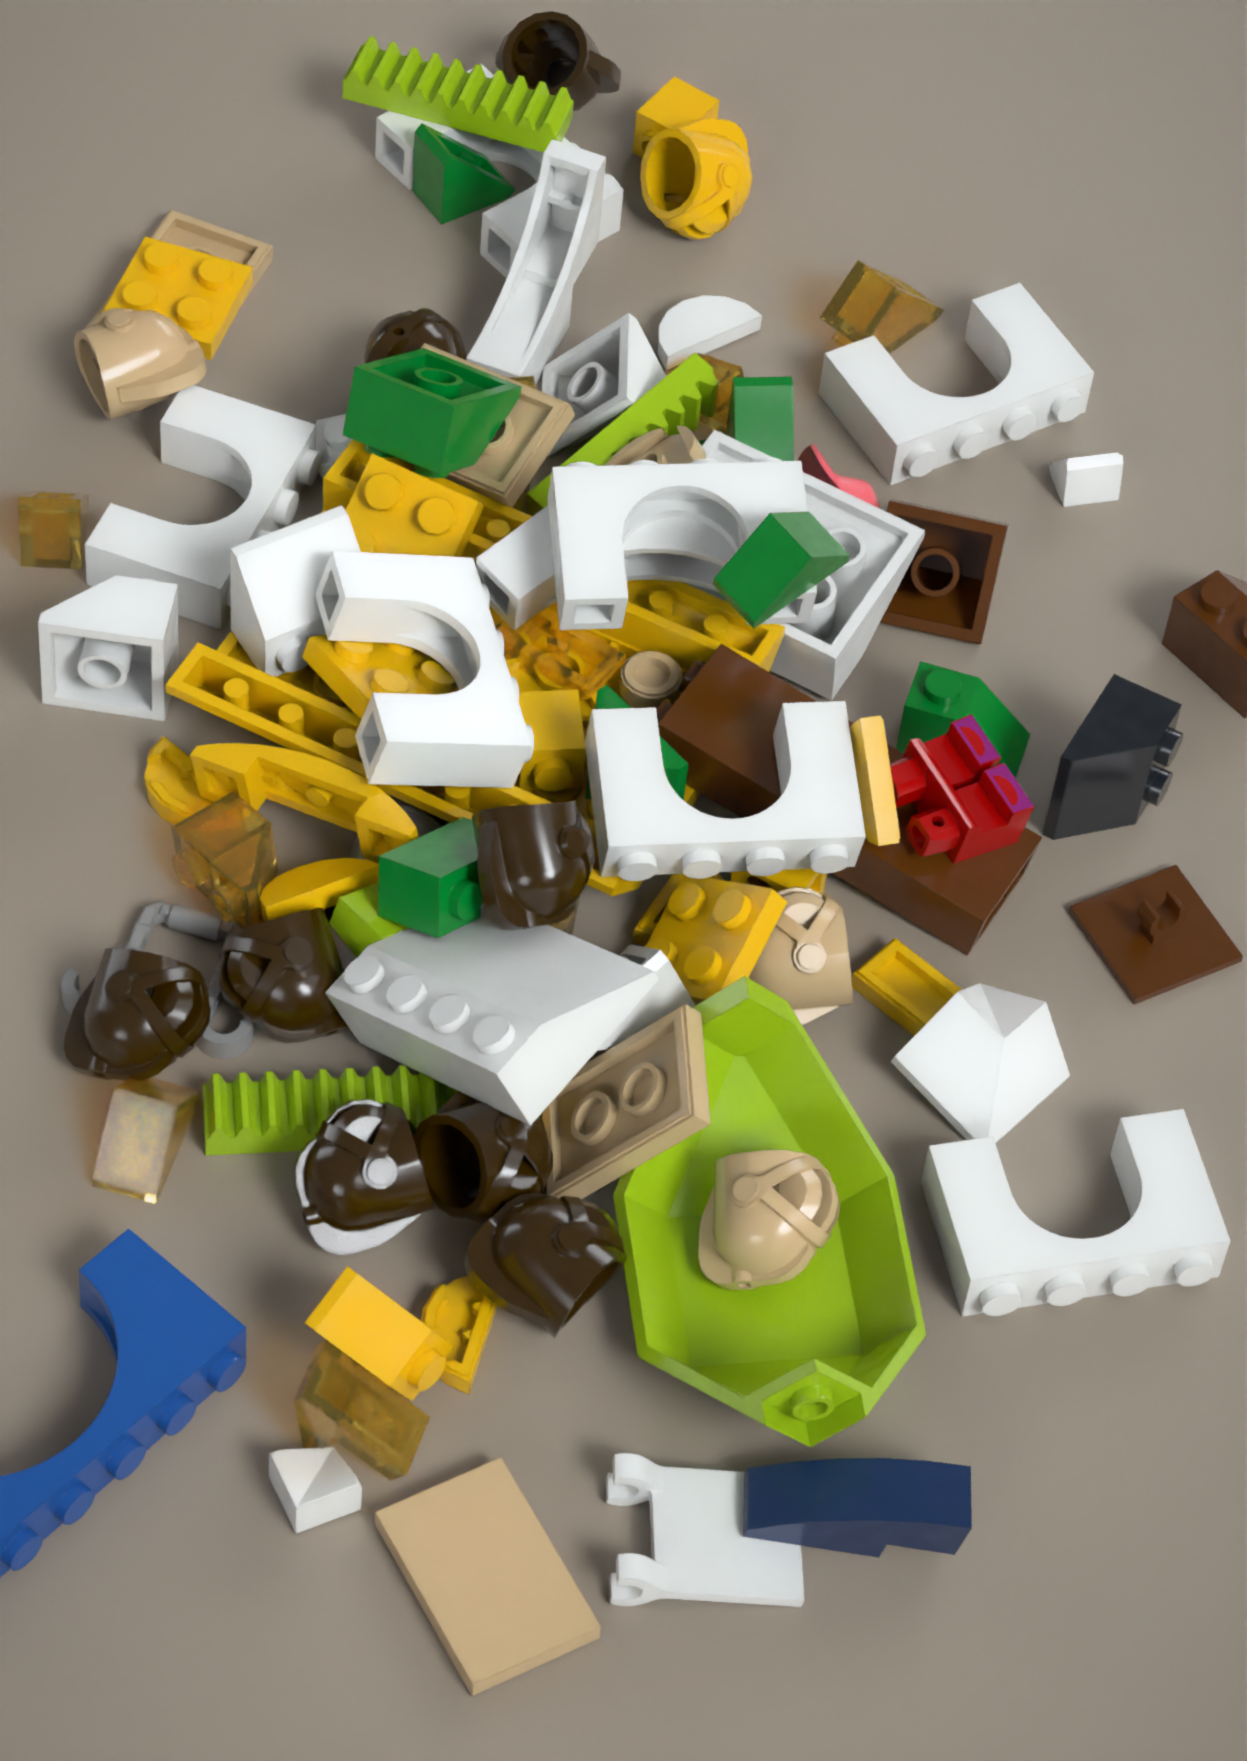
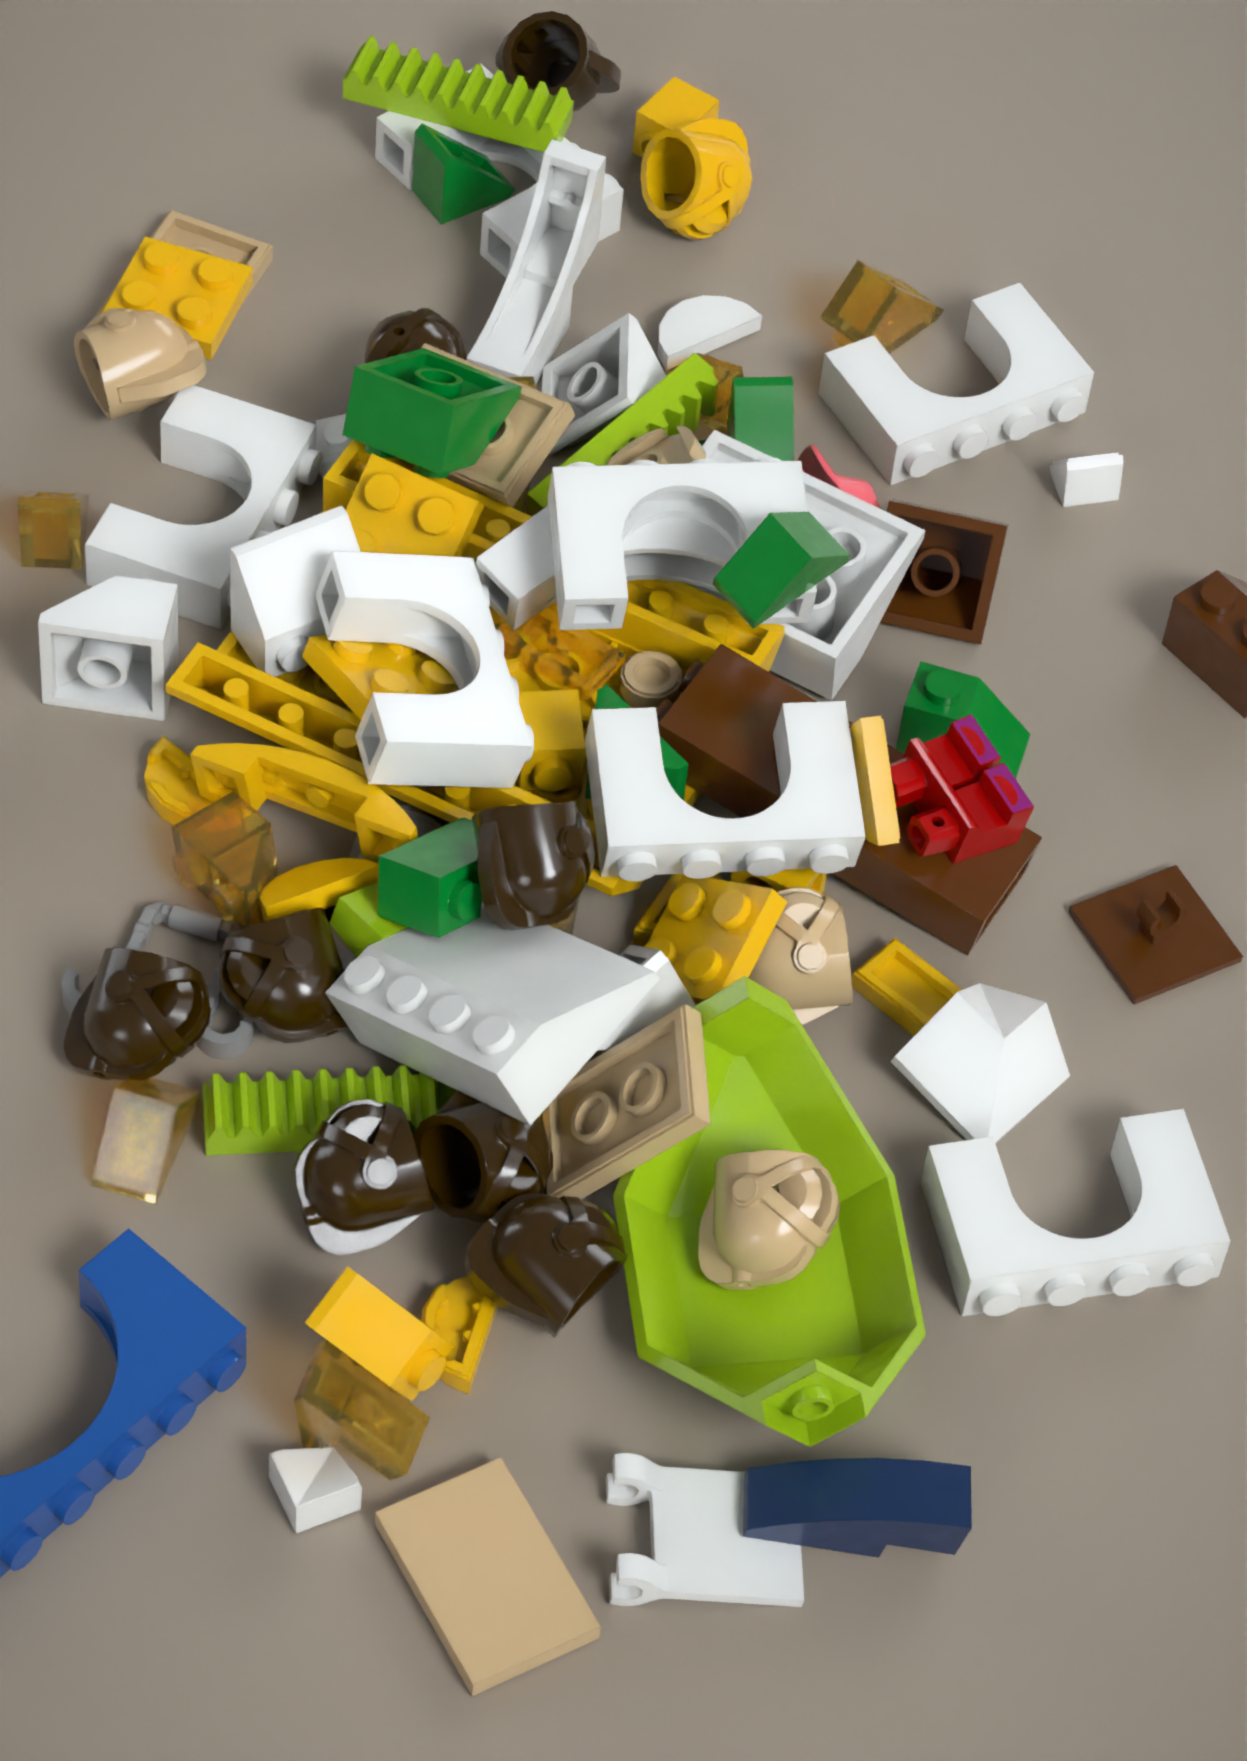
black slope [1042,674,1183,840] -> none

